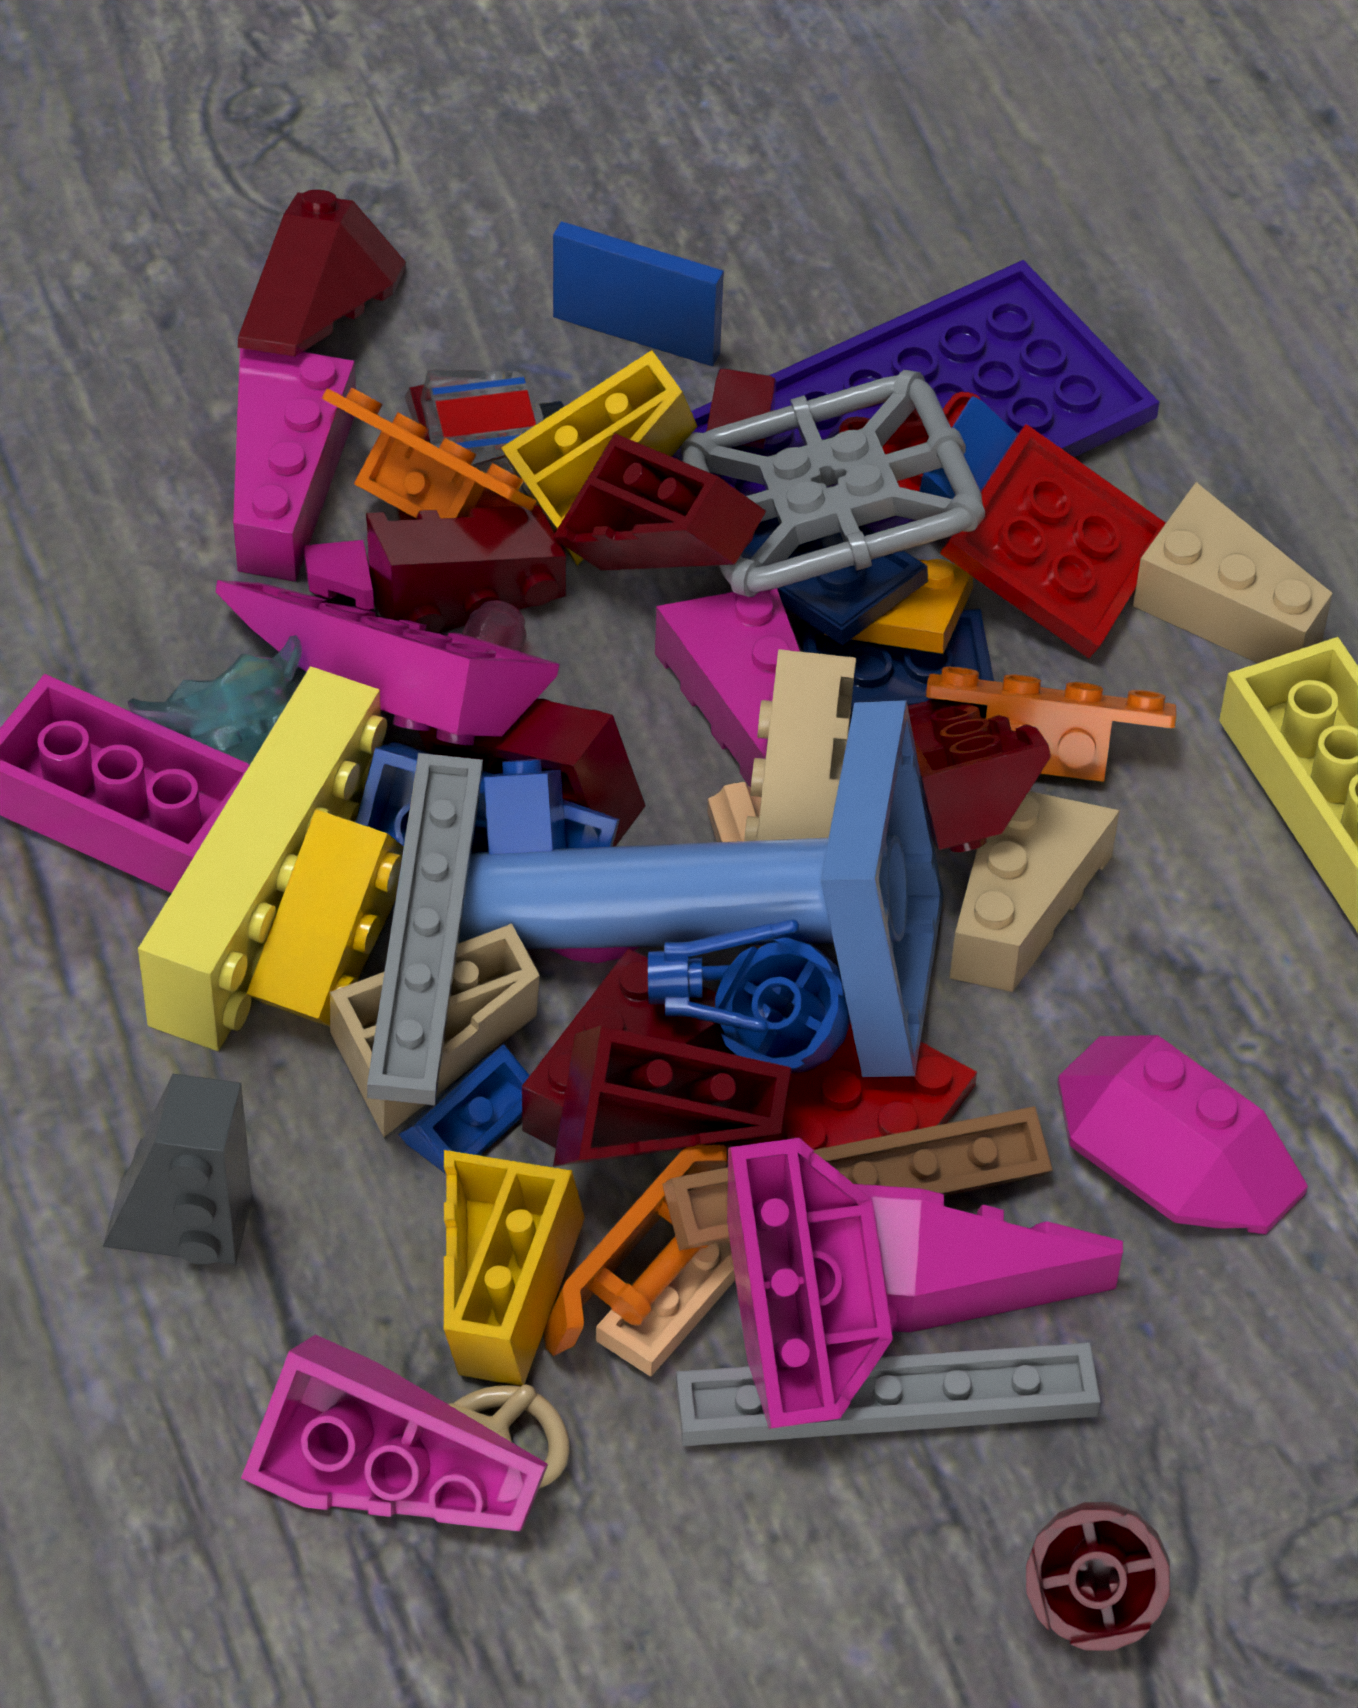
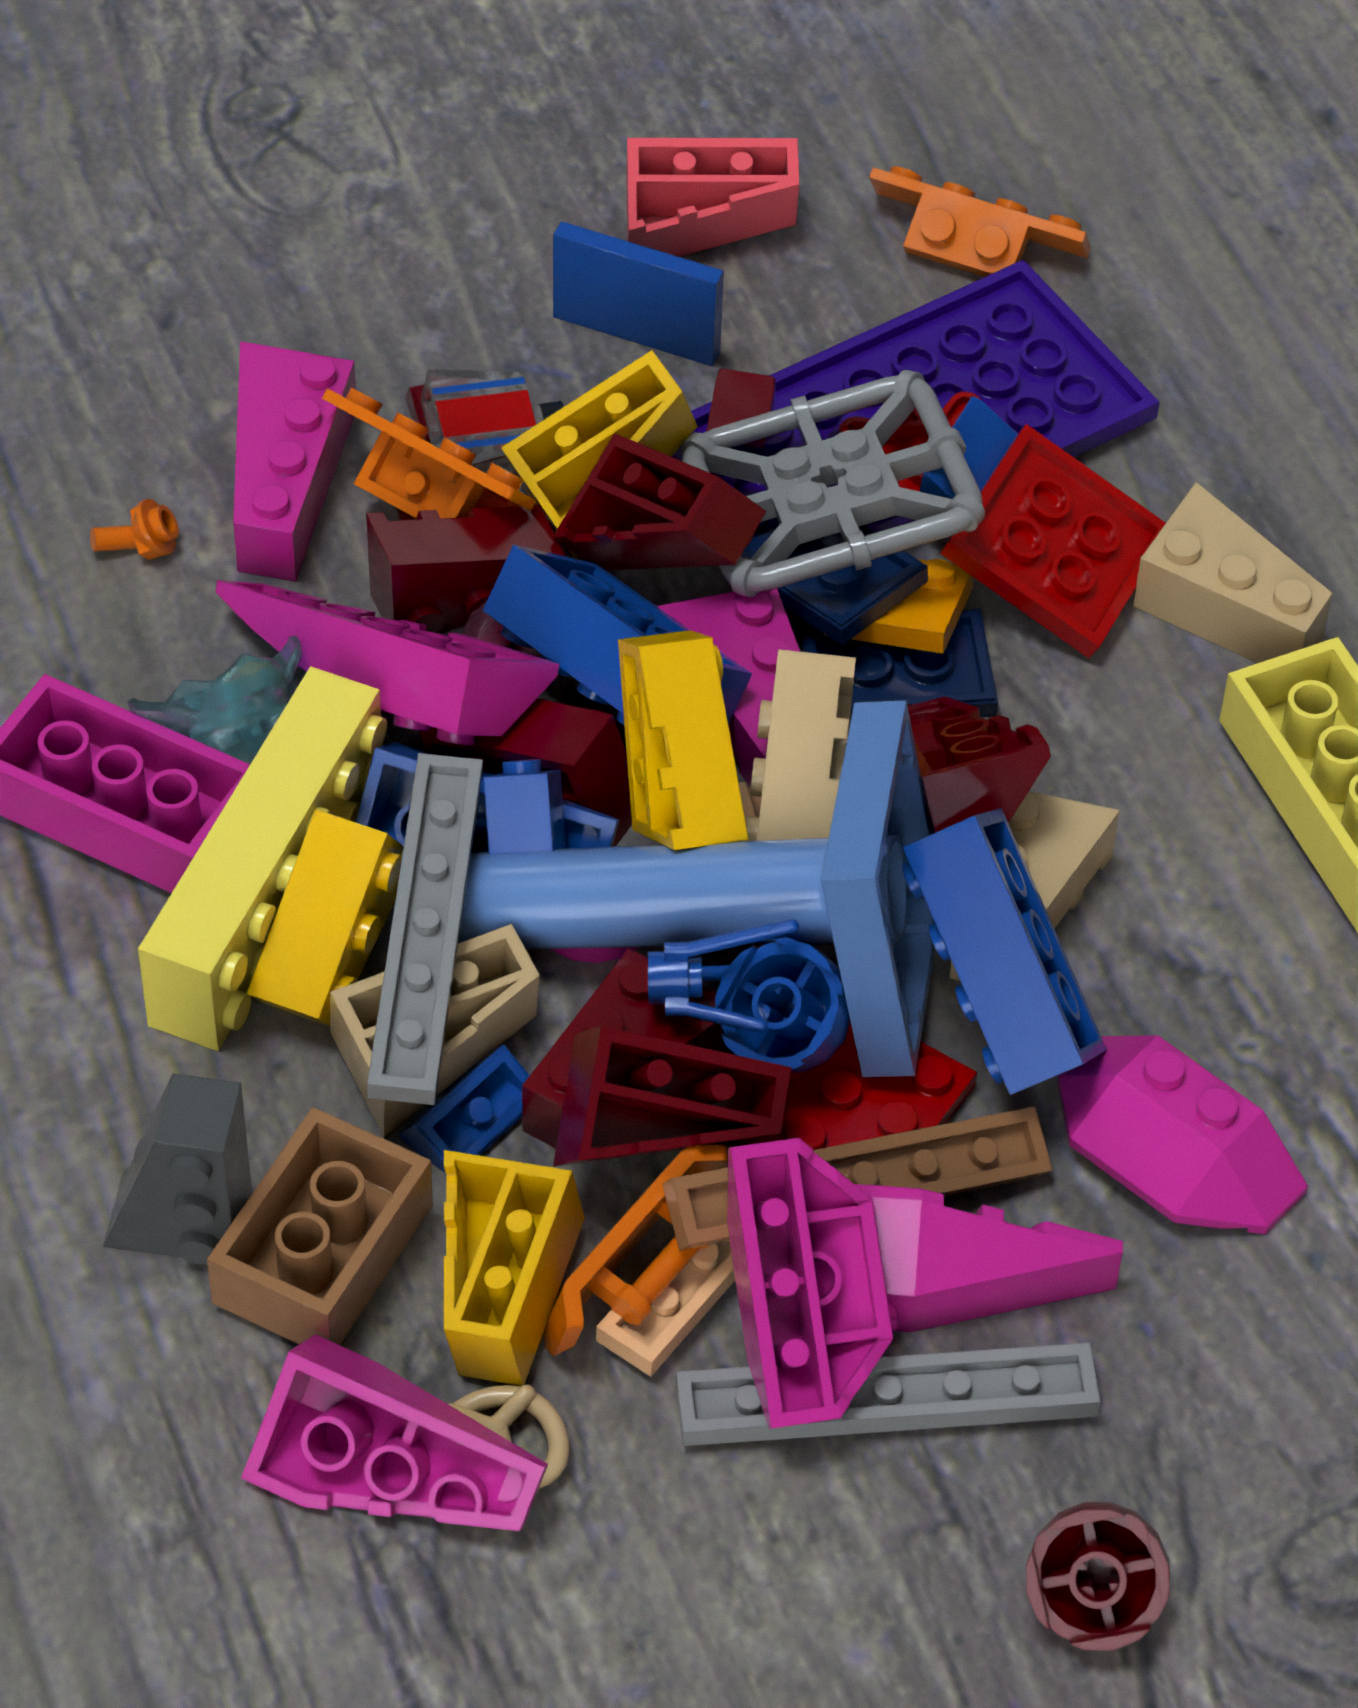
dark red wedge [238,190,406,357] -> none
dark pink tile [303,540,374,611] -> none
orange bracket [926,667,1177,782] -> none
none -> orange plate [90,498,179,560]
none -> medium nougat brick [207,1107,433,1345]
none -> blue brick [483,544,752,725]
none -> yellow wedge [618,630,749,850]
none -> coral wedge [626,138,799,257]
none -> orange bracket [869,166,1091,277]
none -> blue brick [902,808,1107,1095]

